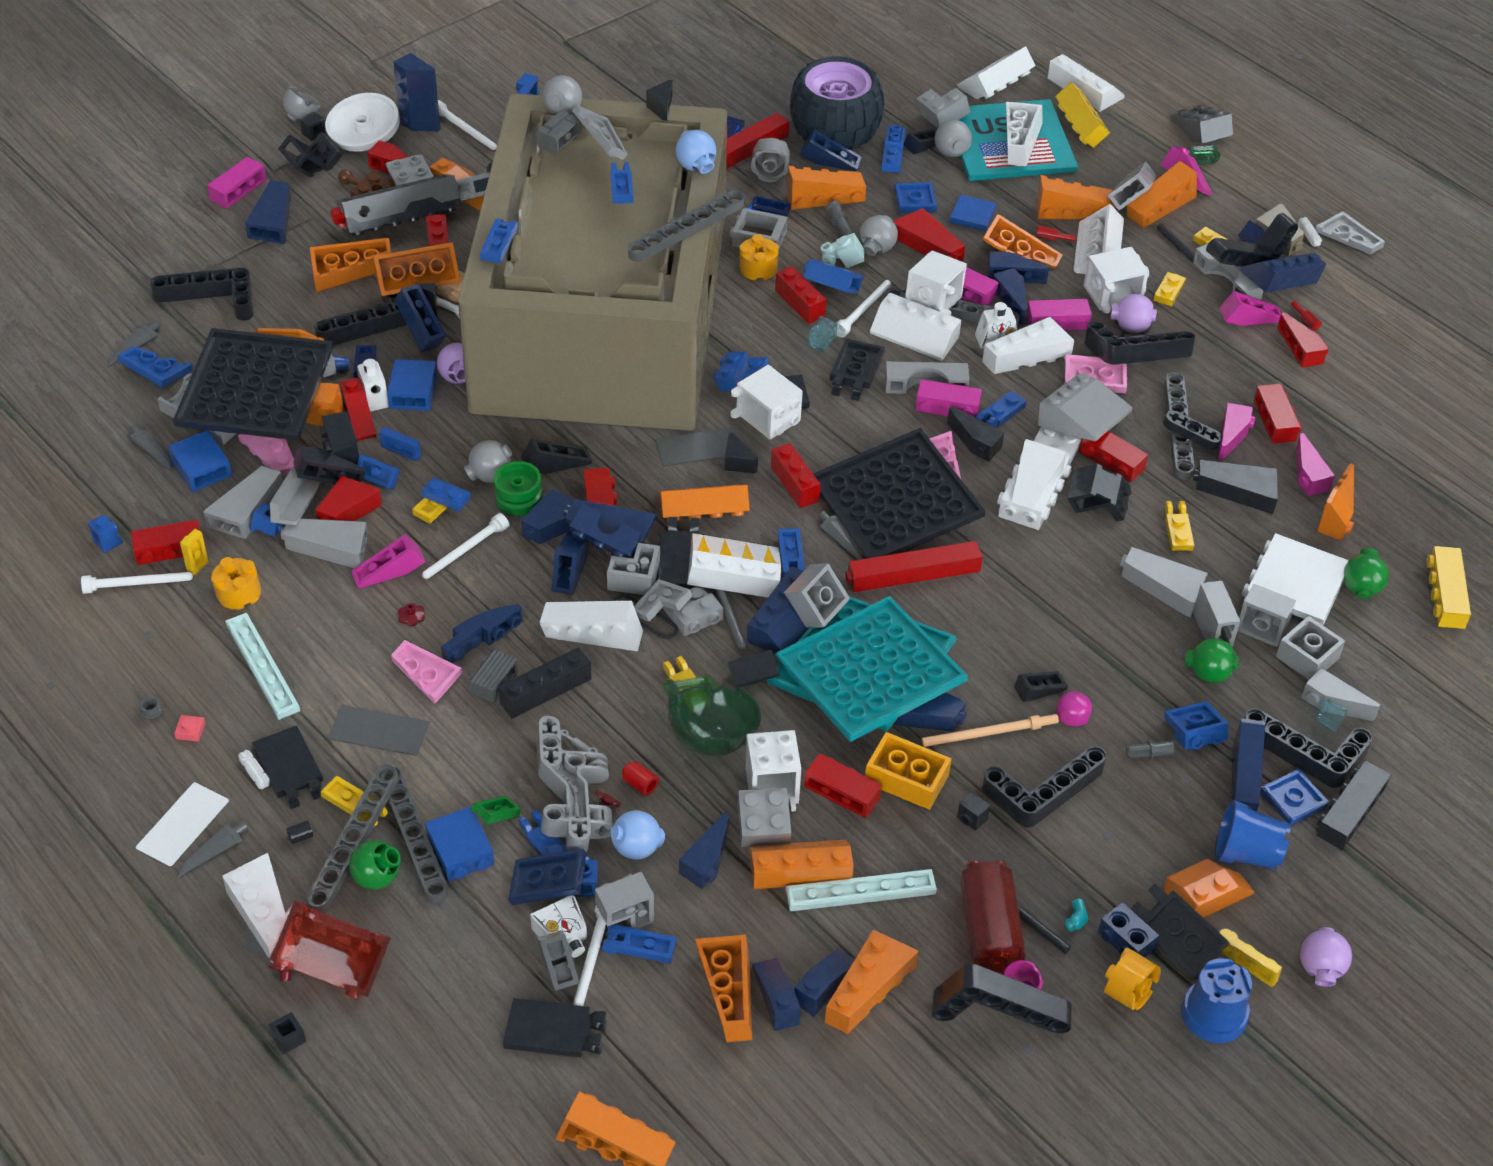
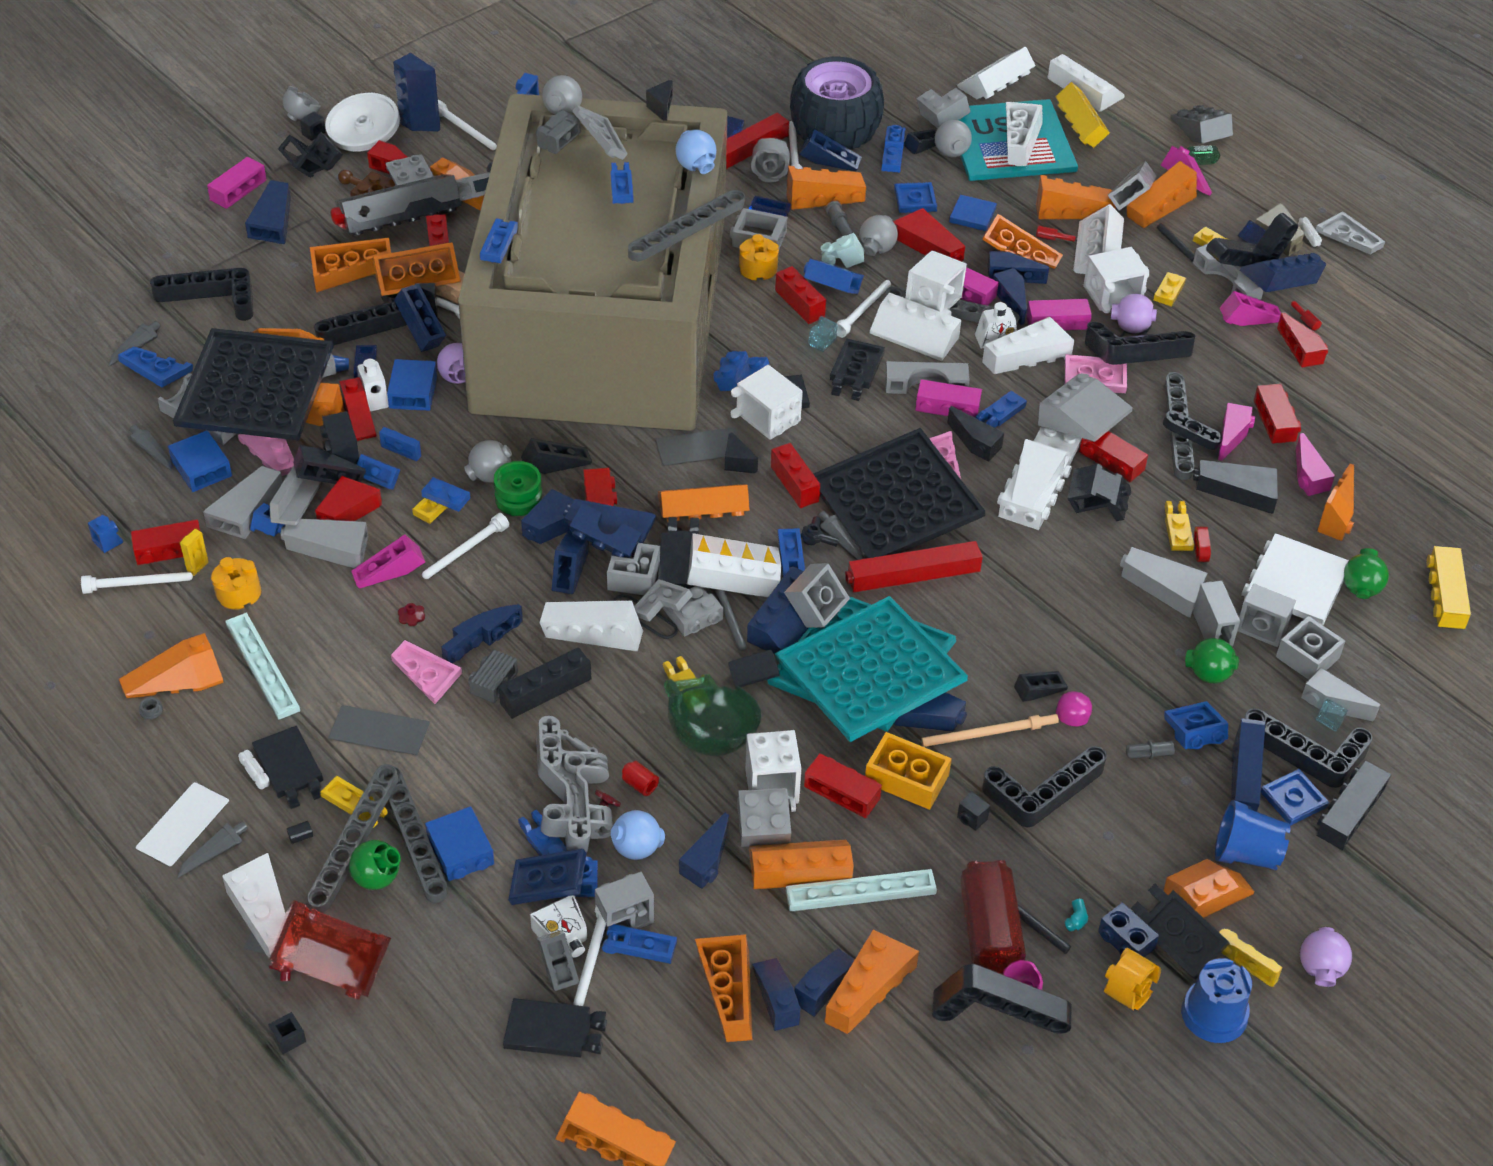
coral plate [174,715,205,742] -> none
green tile [471,796,522,824] -> none
none -> orange wedge [119,633,224,698]
none -> white piece [789,121,803,169]
none -> black piece [801,516,839,547]
none -> red beam [1194,526,1211,562]

